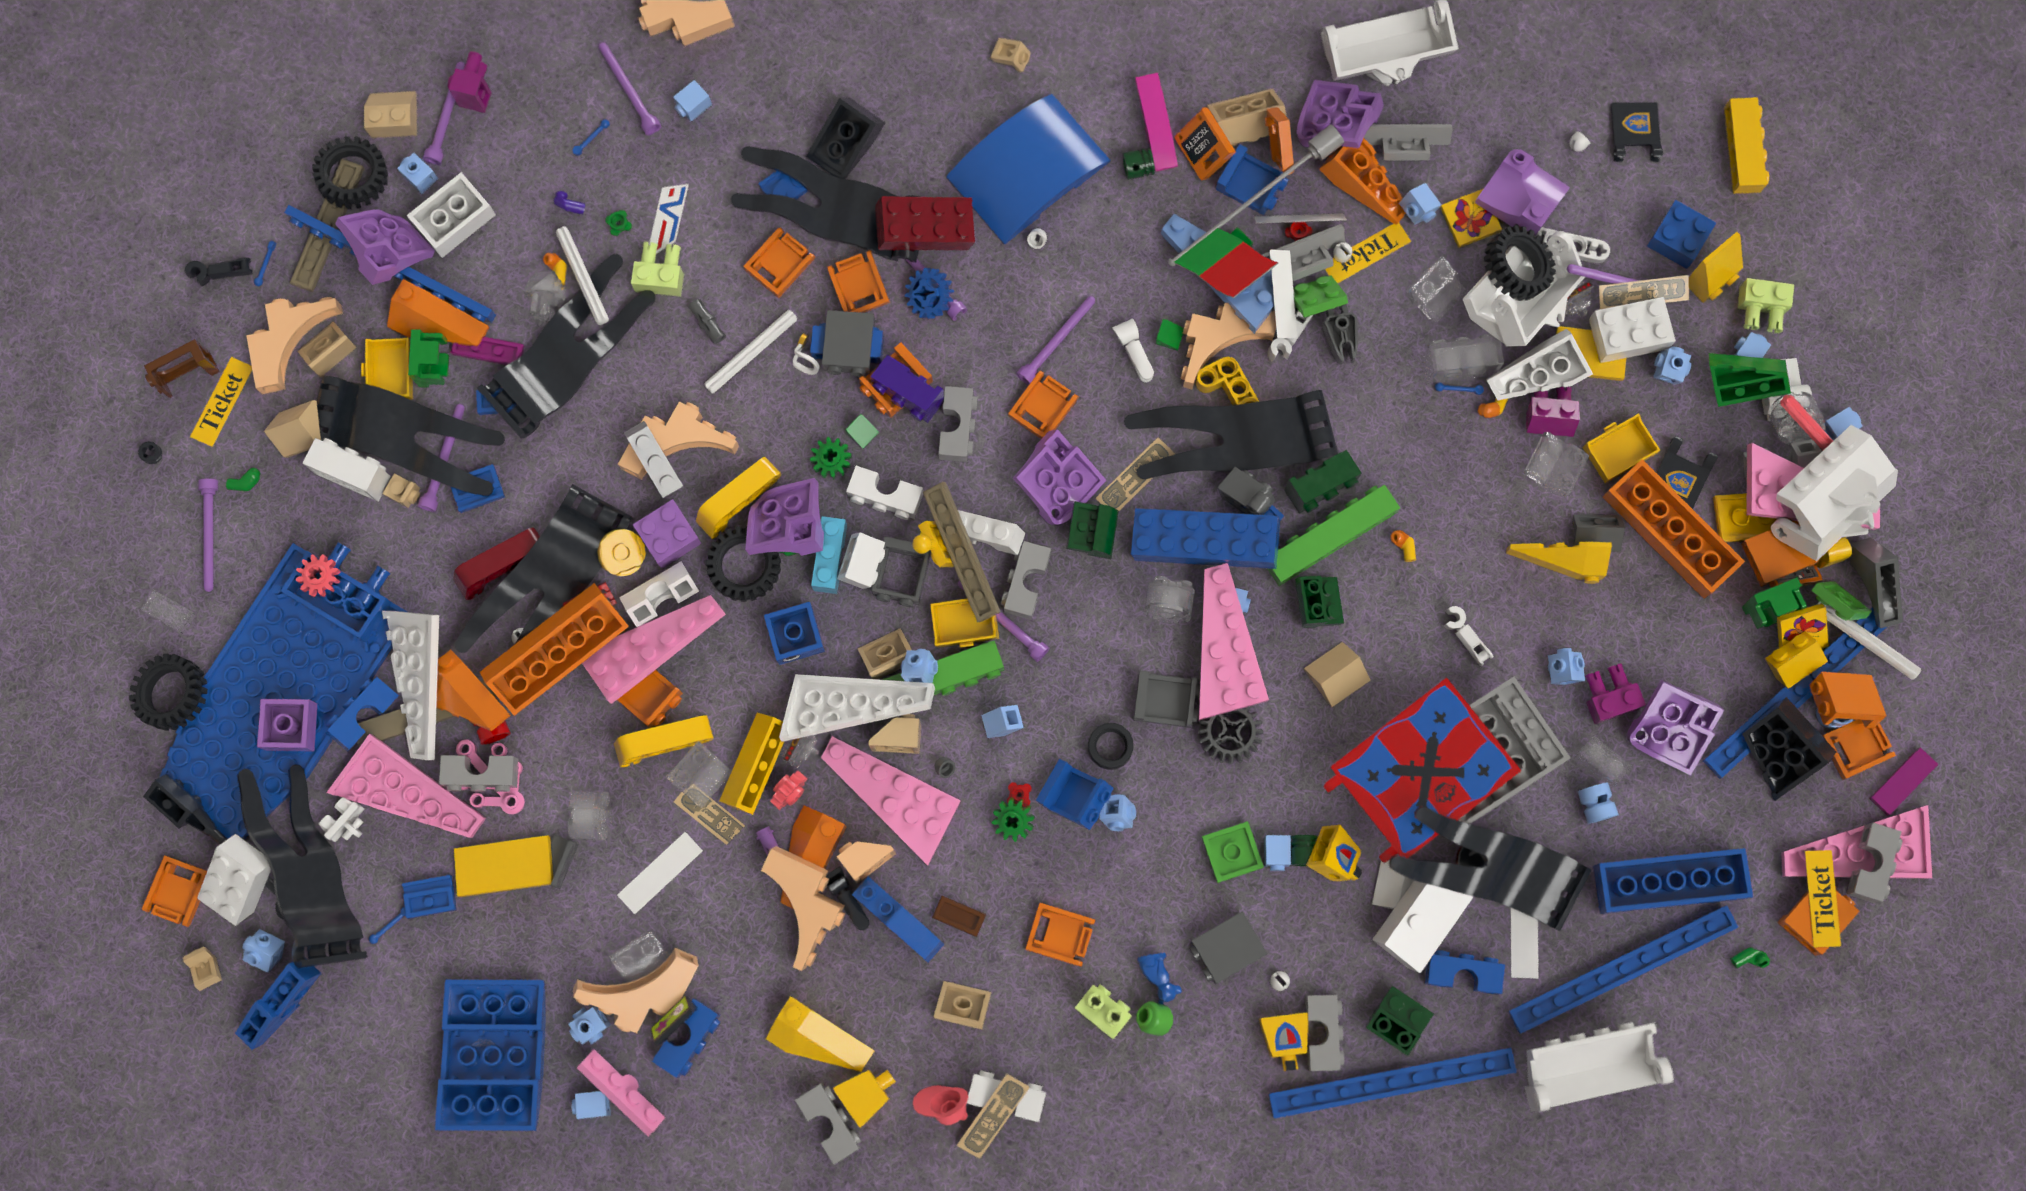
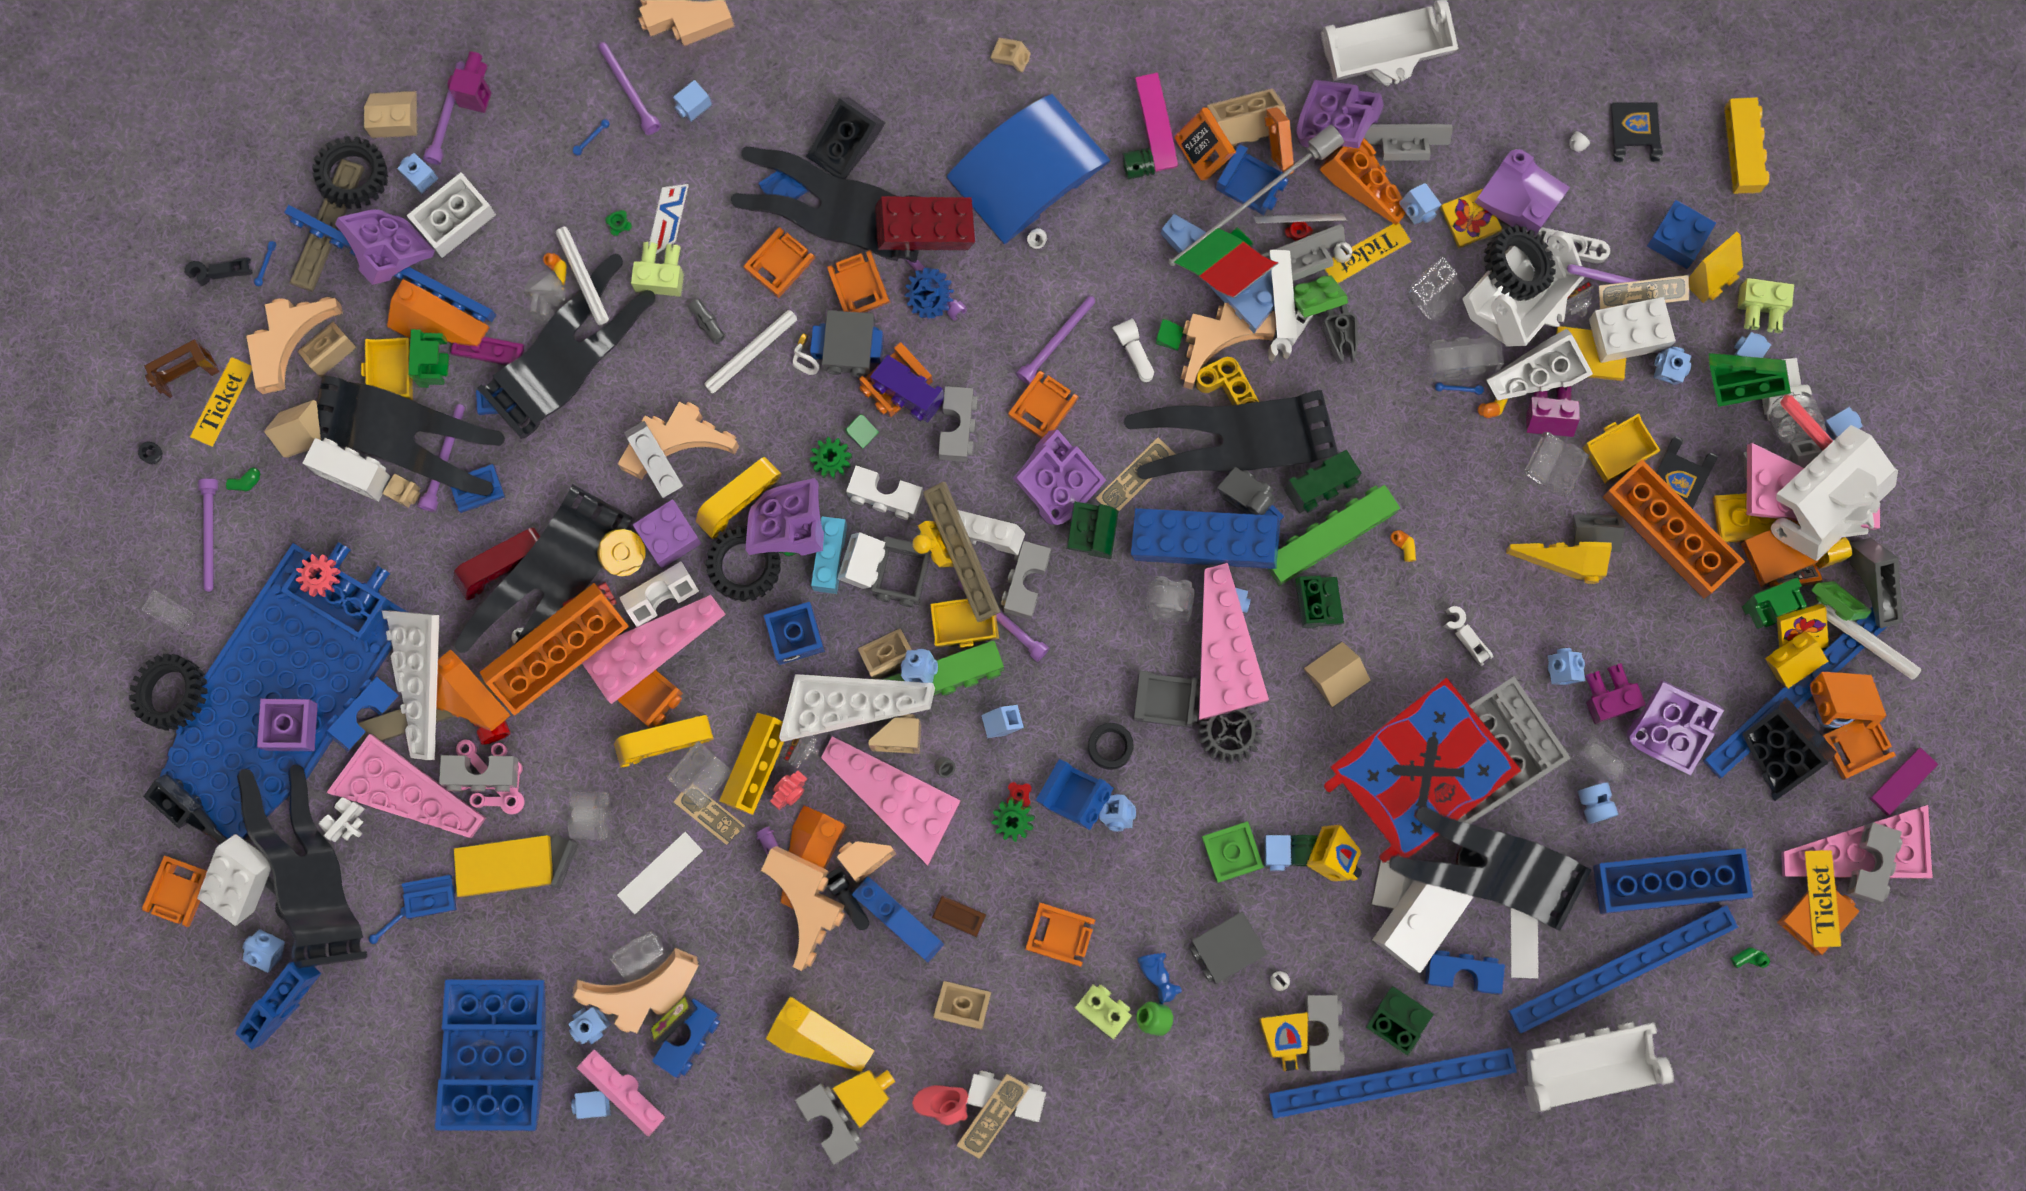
tan bracket [183,947,222,991] -> none
dark purple arm [553,191,585,215] -> none

